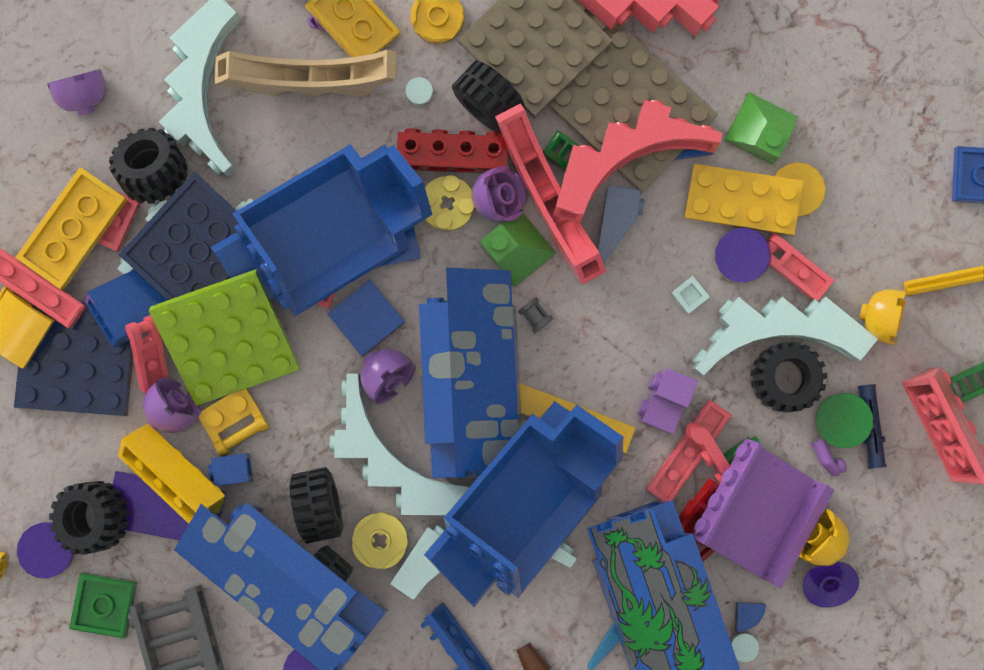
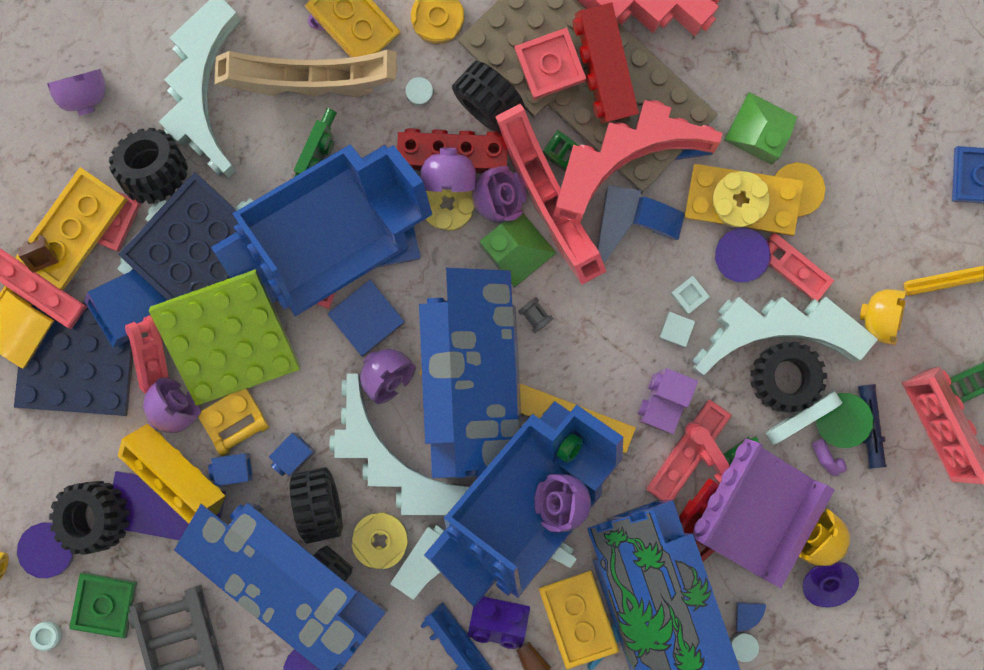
none -> reddish brown tile [17,235,59,273]
none -> light aqua tile [30,621,61,651]
none -> blue brick [269,432,316,476]
none -> green plate [293,108,337,177]
none -> medium lavender cylinder [420,148,476,192]
none -> dark purple bracket [467,596,530,649]
none -> coral plate [514,27,586,100]
none -> medium lavender cylinder [535,474,591,532]
none -> yellow tile [538,570,620,670]
none -> green tile [557,433,583,463]
none -> red brick [572,2,639,123]
none -> blue slope [633,196,685,240]
none -> light aqua tile [659,312,695,348]
none -> light yellow plate [713,171,770,228]
none -> light aqua beam [765,390,843,445]

